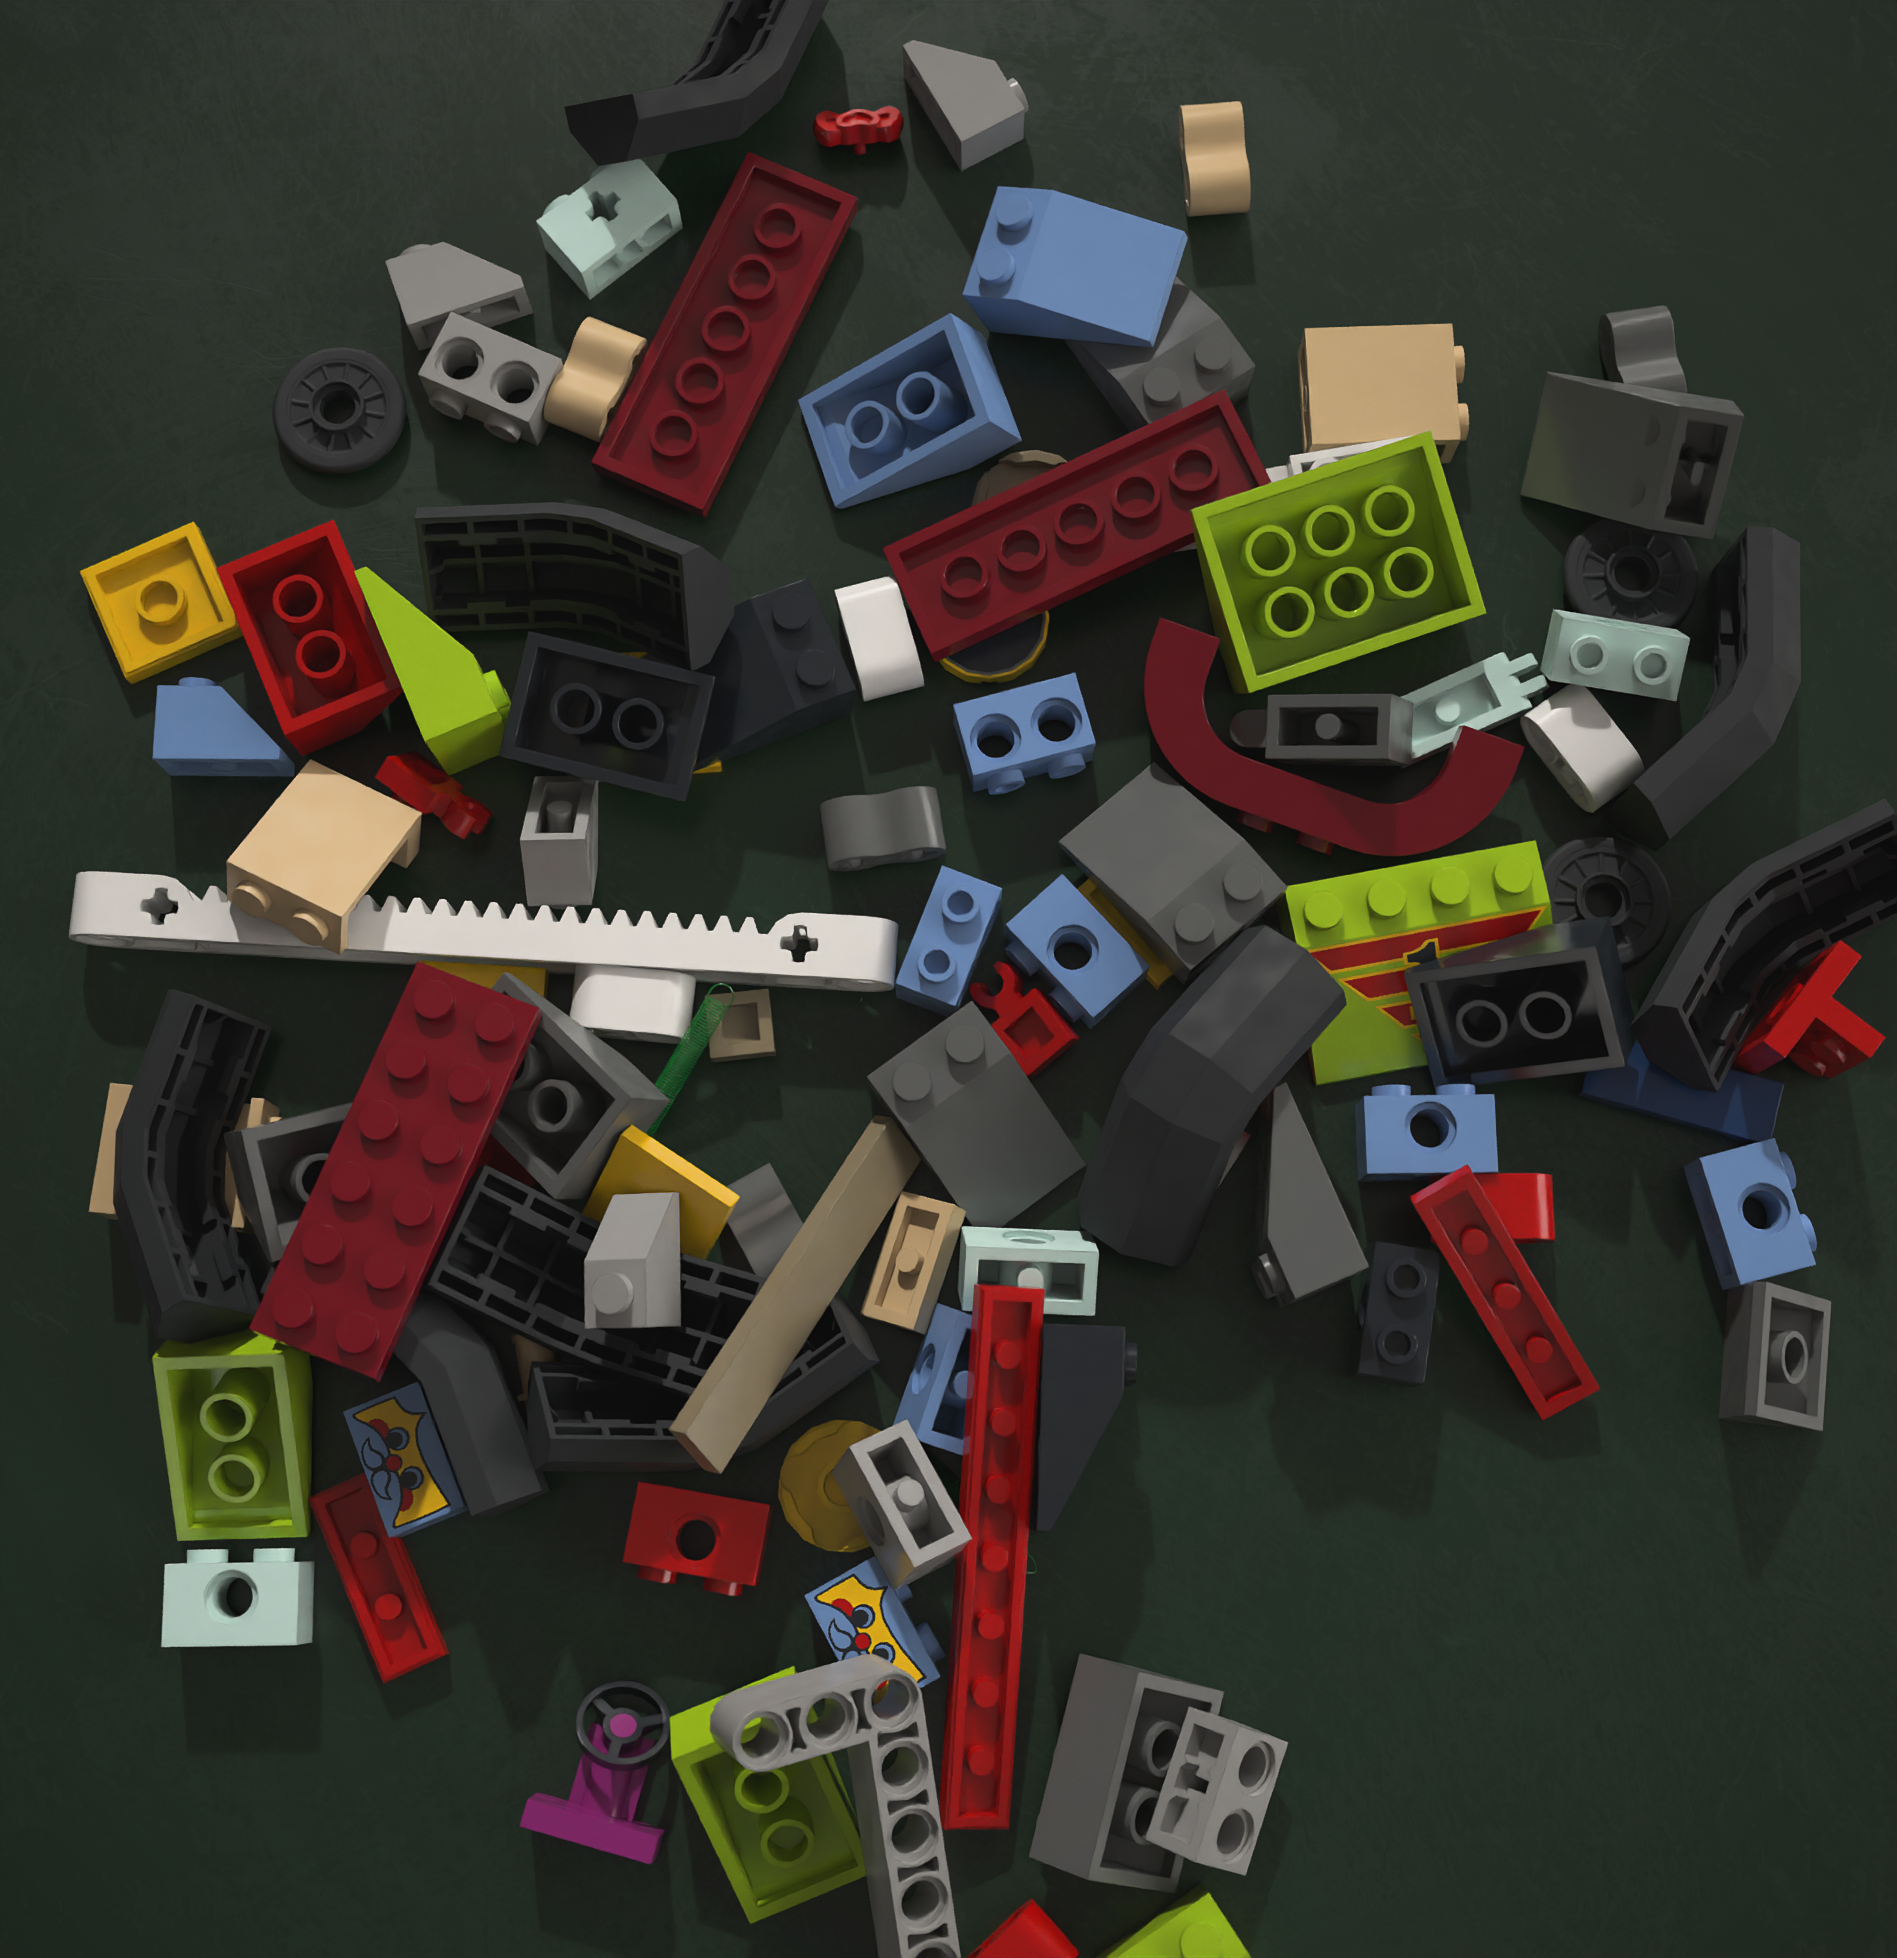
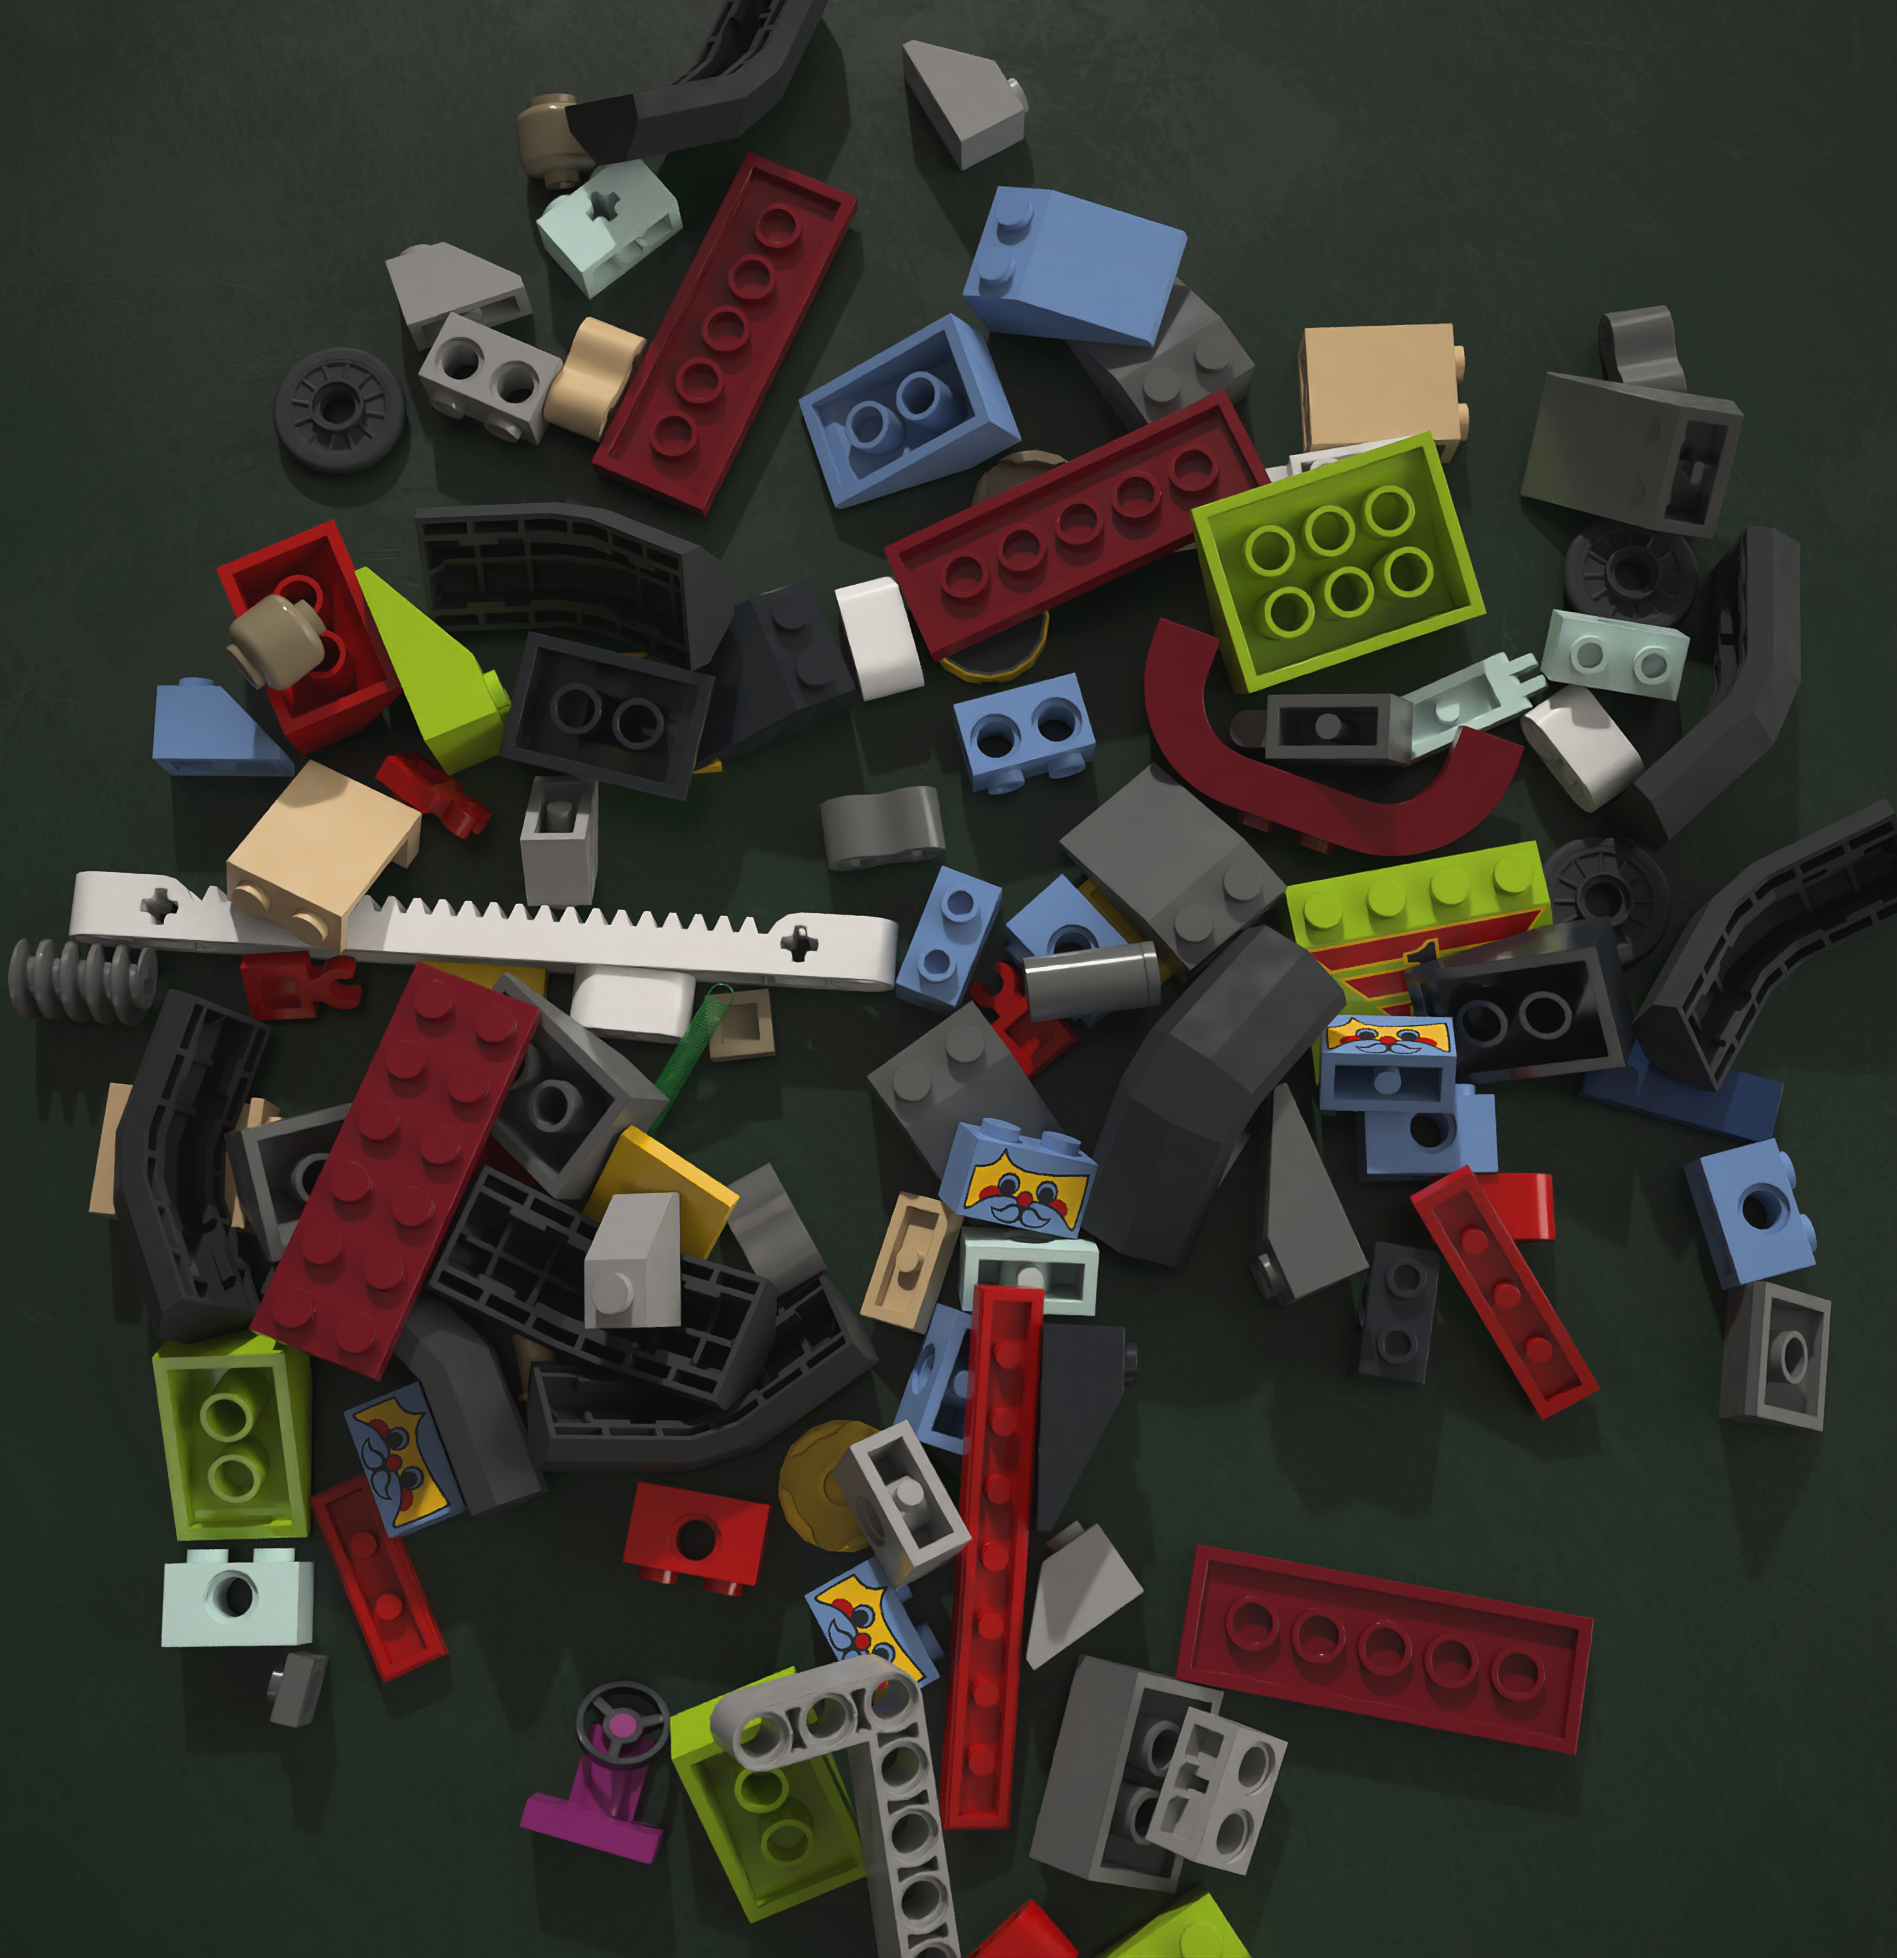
yellow tile [80,522,244,684] -> none
dark tan tile [669,1115,921,1474] -> none
red piece [812,106,904,155] -> none
tan axle [1178,101,1251,217] -> none
red bracket [1731,940,1886,1079] -> none
none -> dark grey piece [8,938,158,1026]
none -> dark tan head [225,594,327,691]
none -> red plate [240,950,362,1021]
none -> dark grey plate [267,1650,330,1728]
none -> dark tan head [516,93,597,189]
none -> medium blue brick [938,1118,1099,1239]
none -> dark grey pin [1022,941,1162,1023]
none -> light grey slope [1025,1520,1144,1670]
none -> dark red plate [1173,1544,1594,1755]
none -> medium blue brick [1318,1015,1457,1114]

